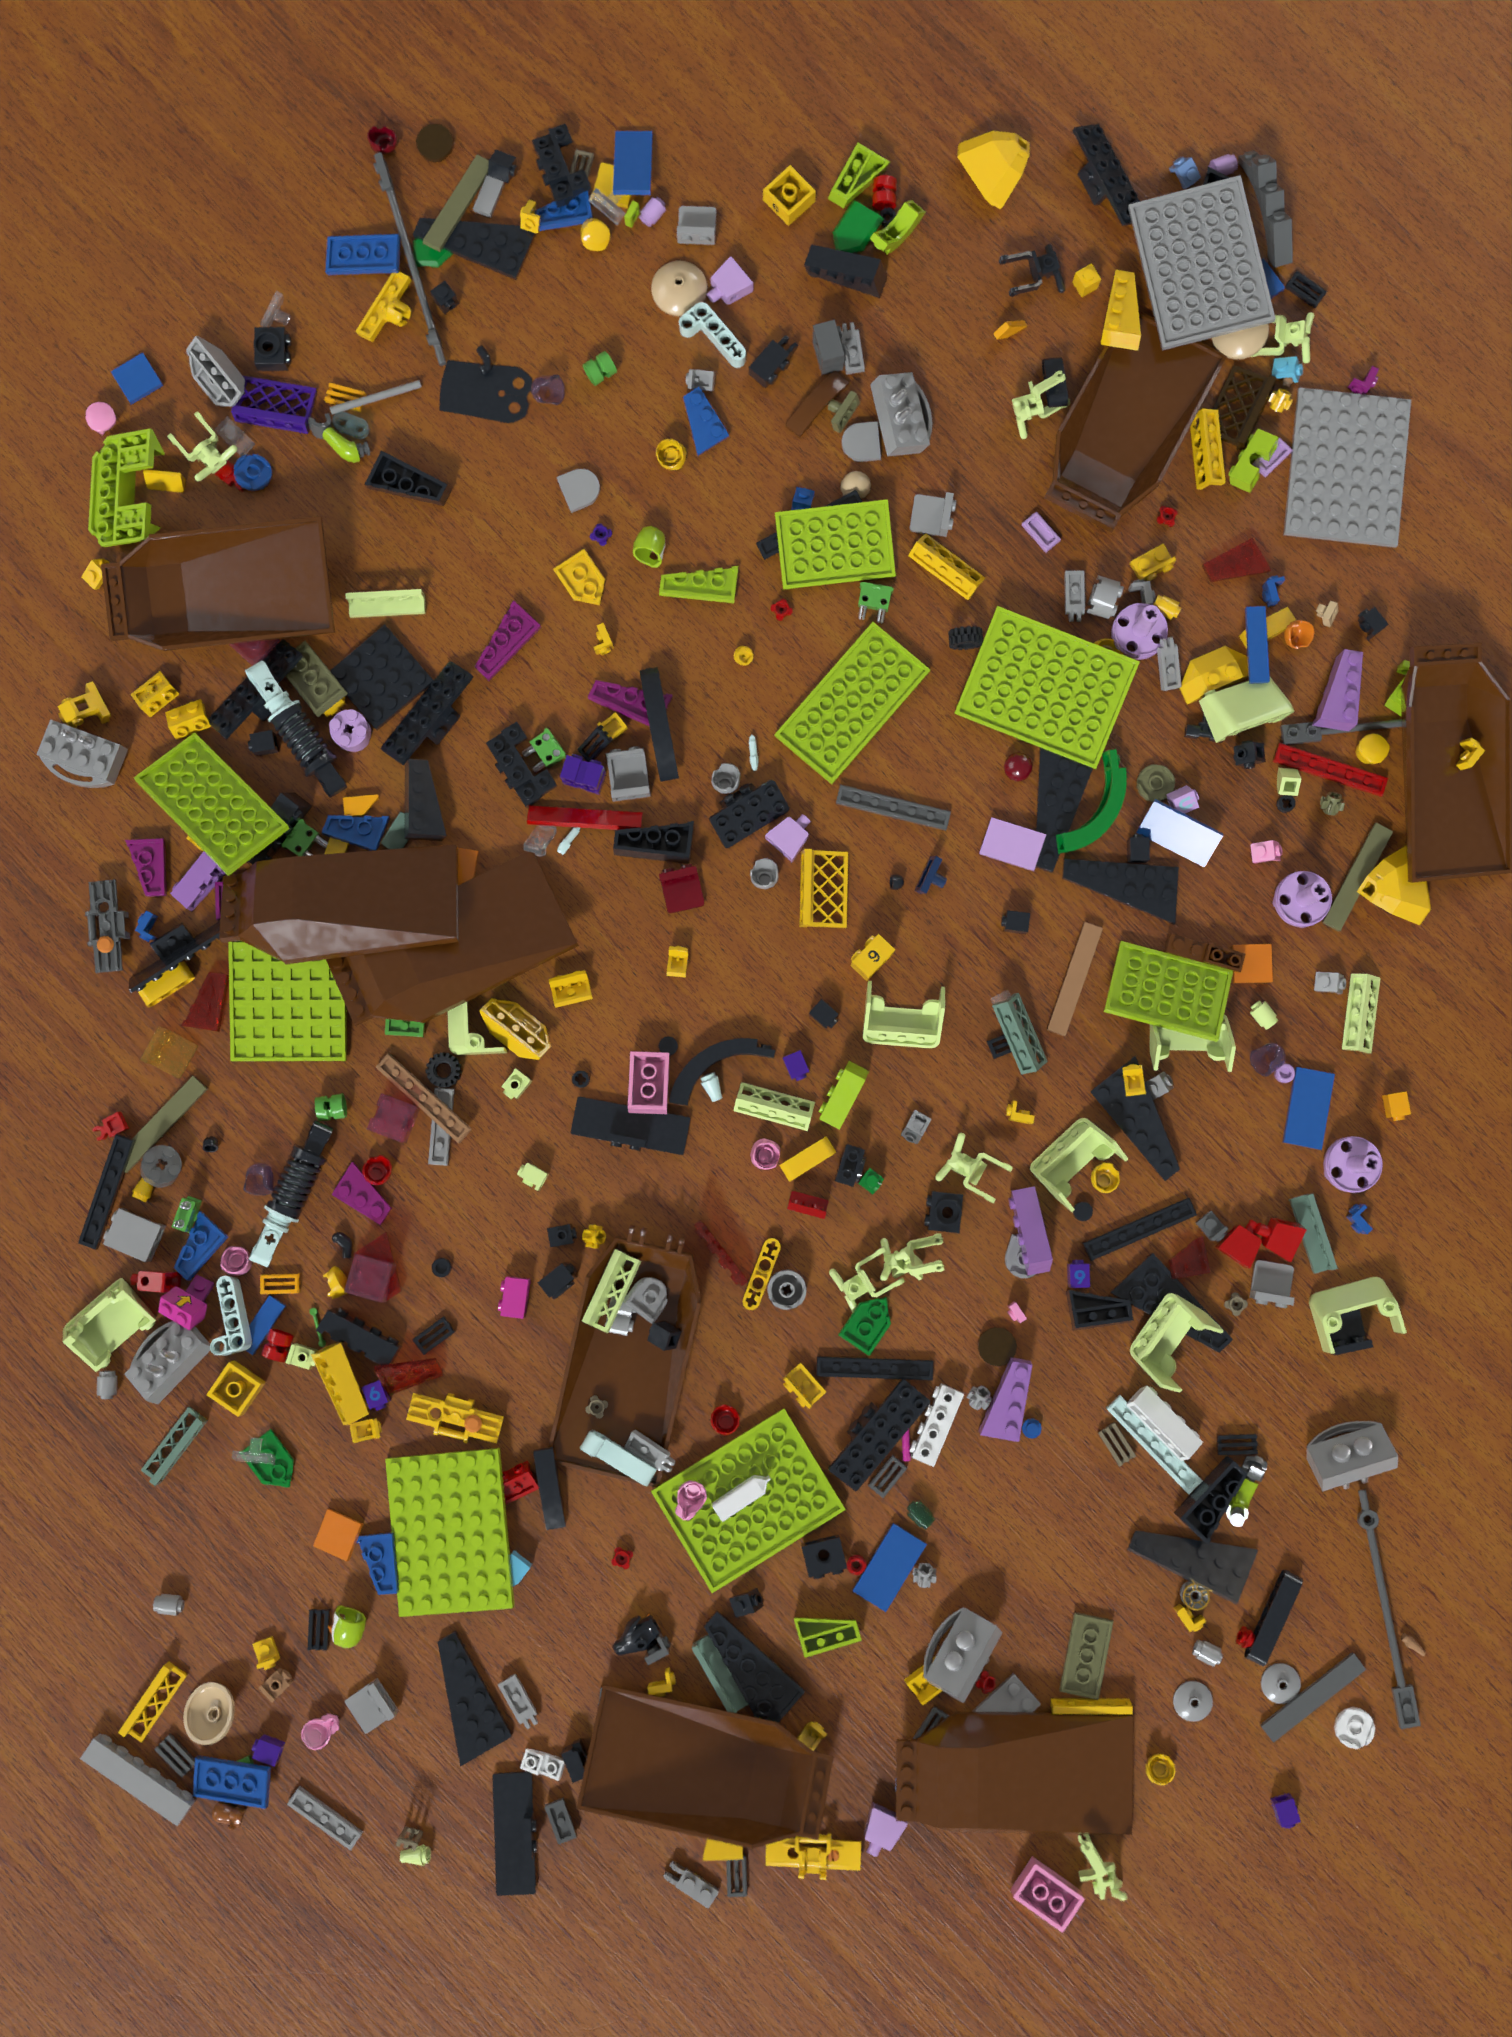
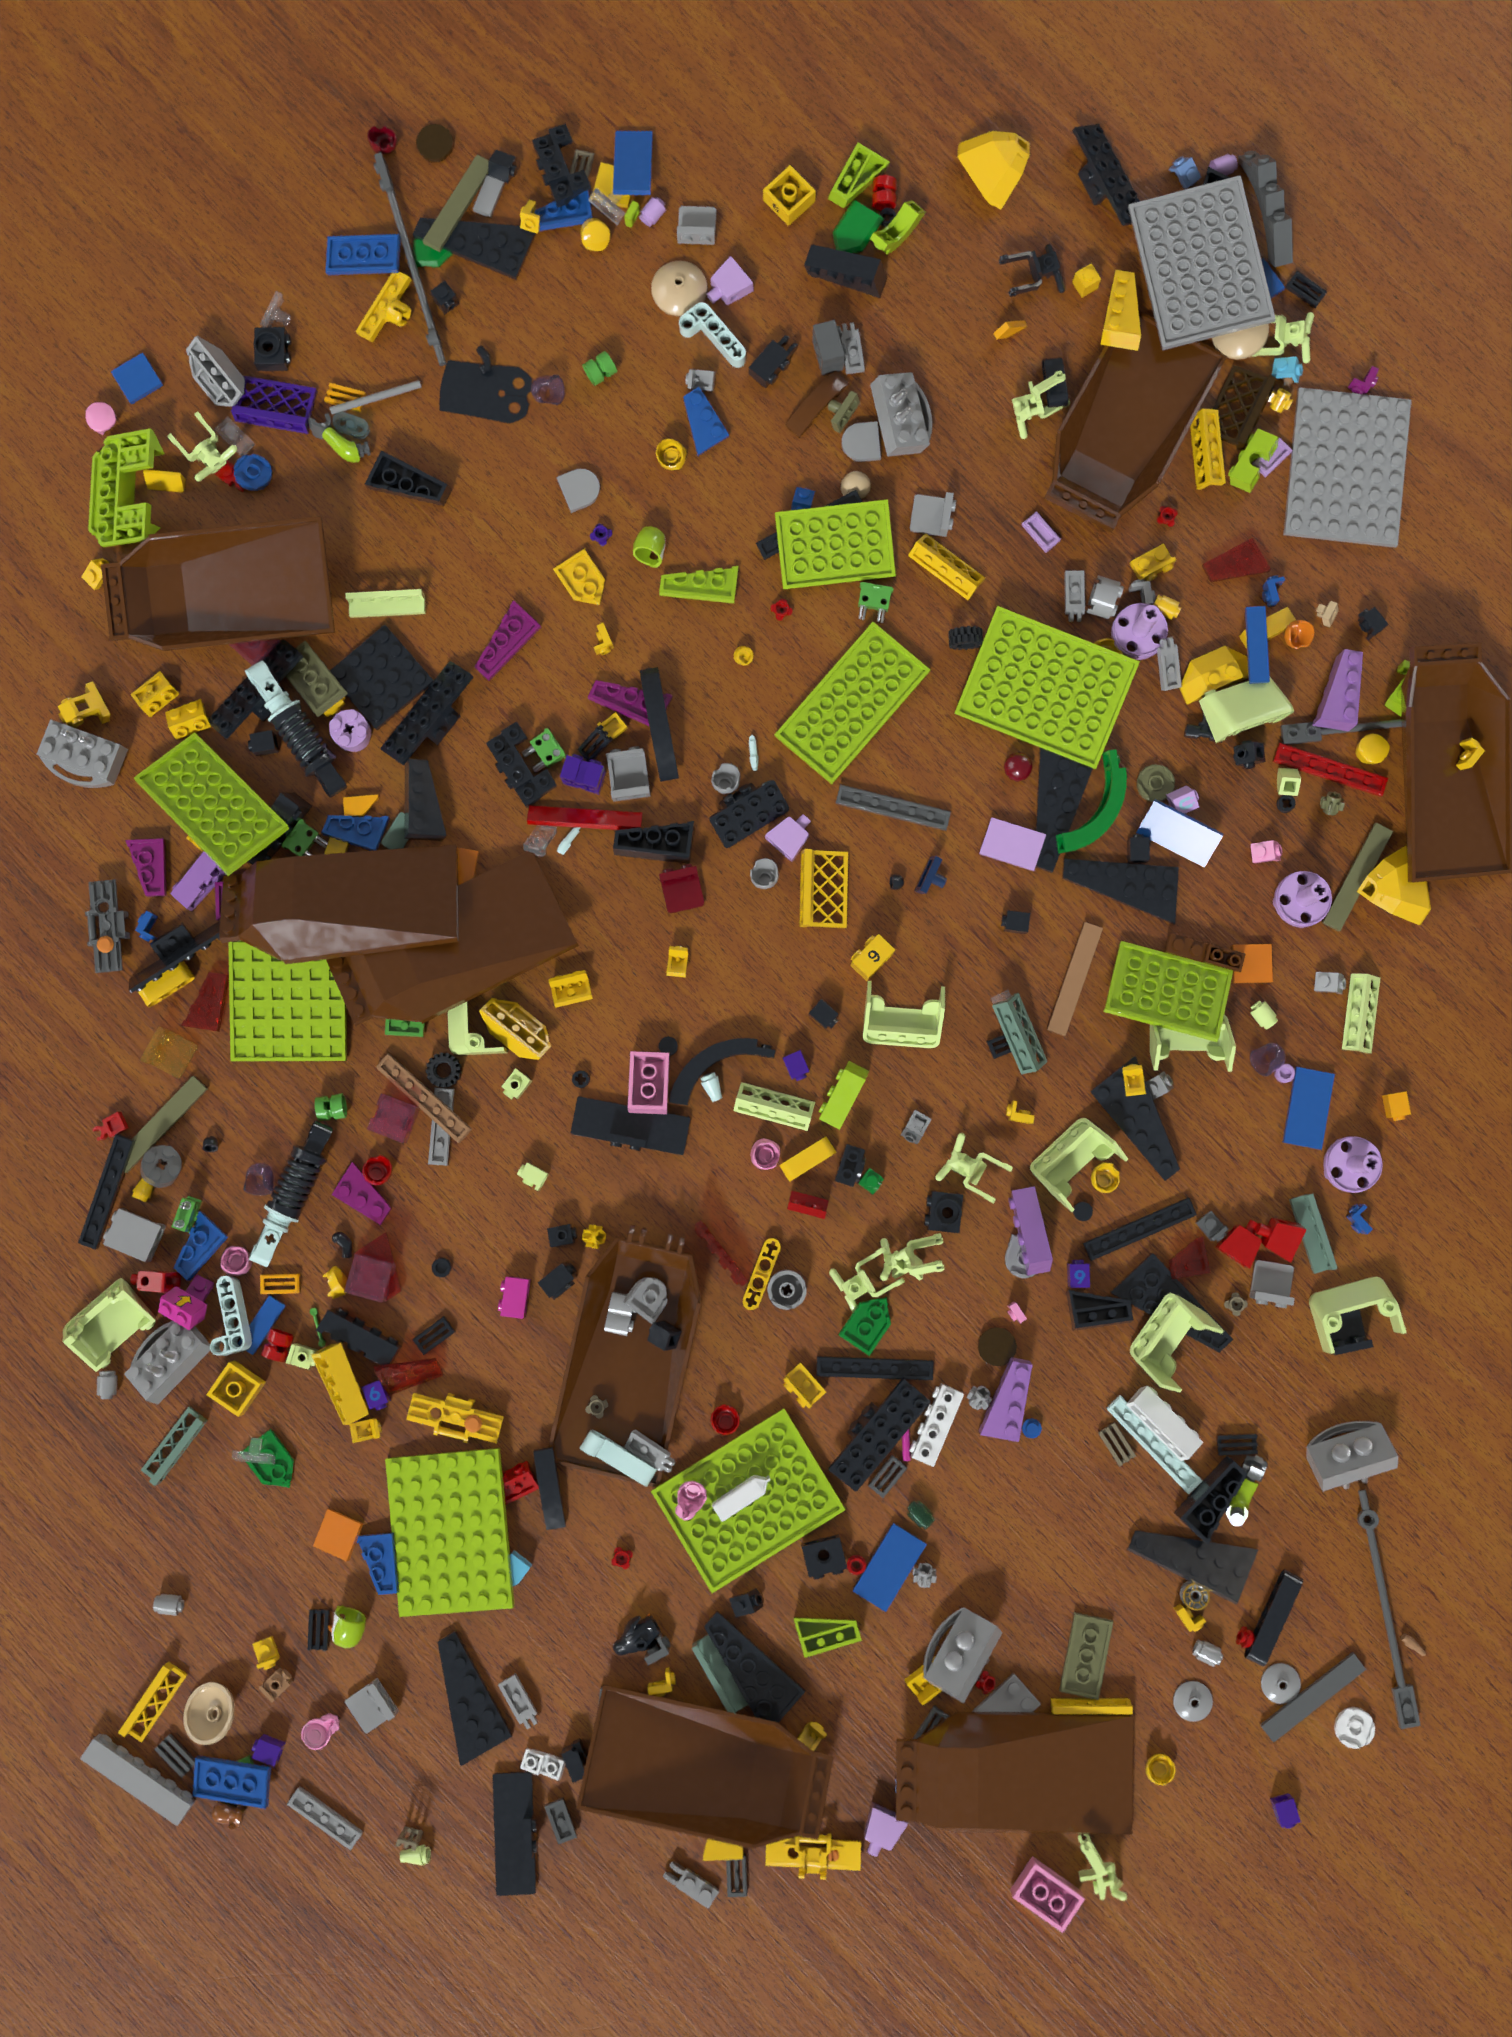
yellowish green fence [582,1249,641,1333] -> none

